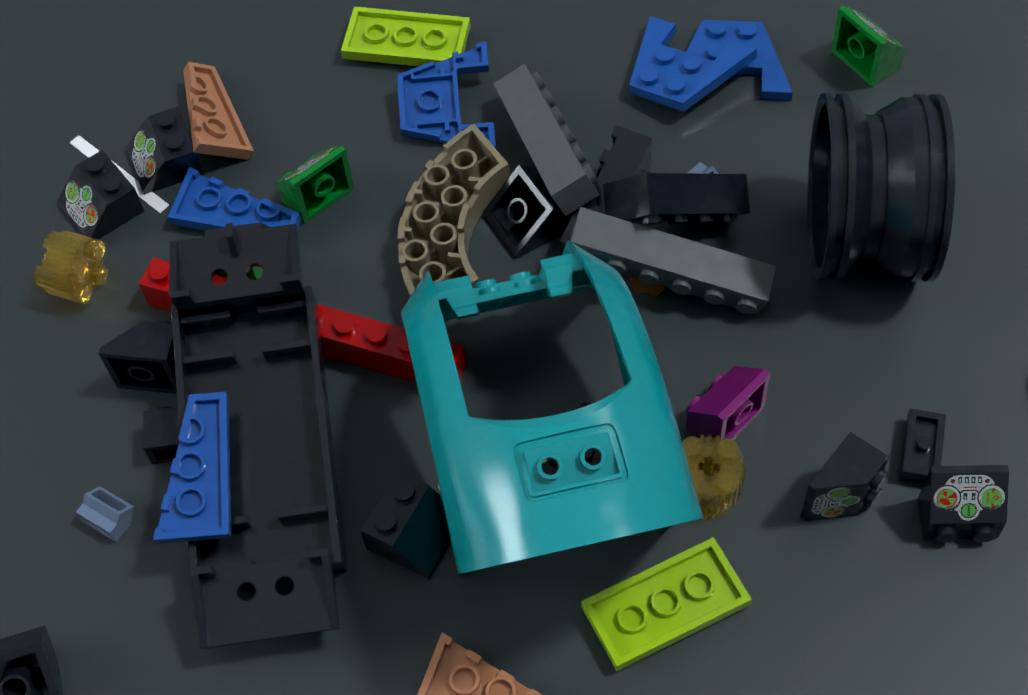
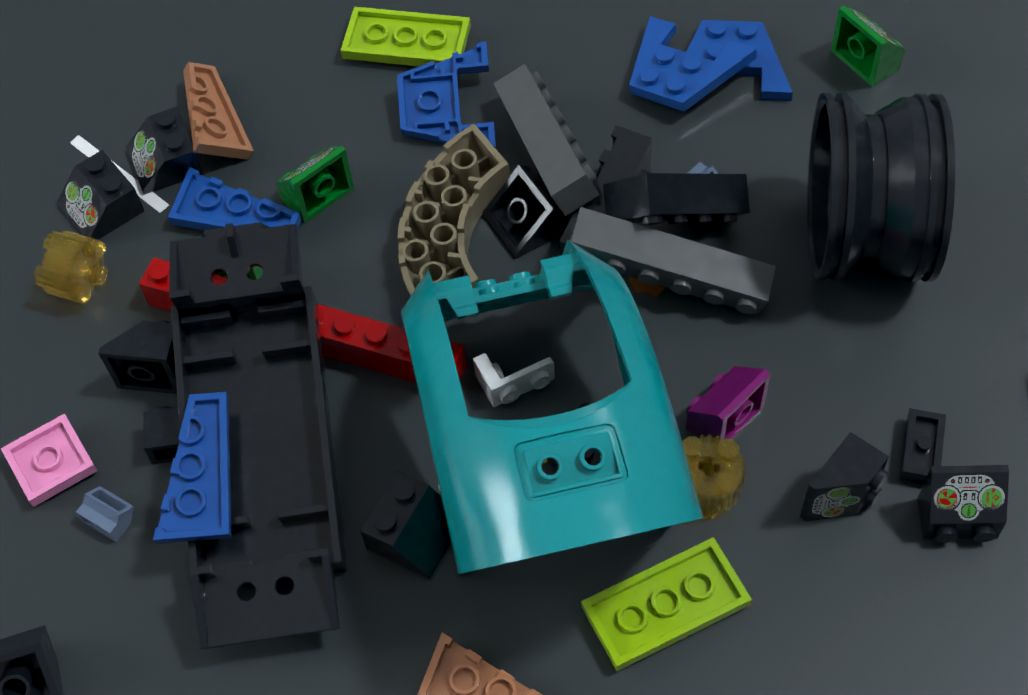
none -> bright pink plate [1,413,98,507]
none -> white bracket [473,353,555,408]

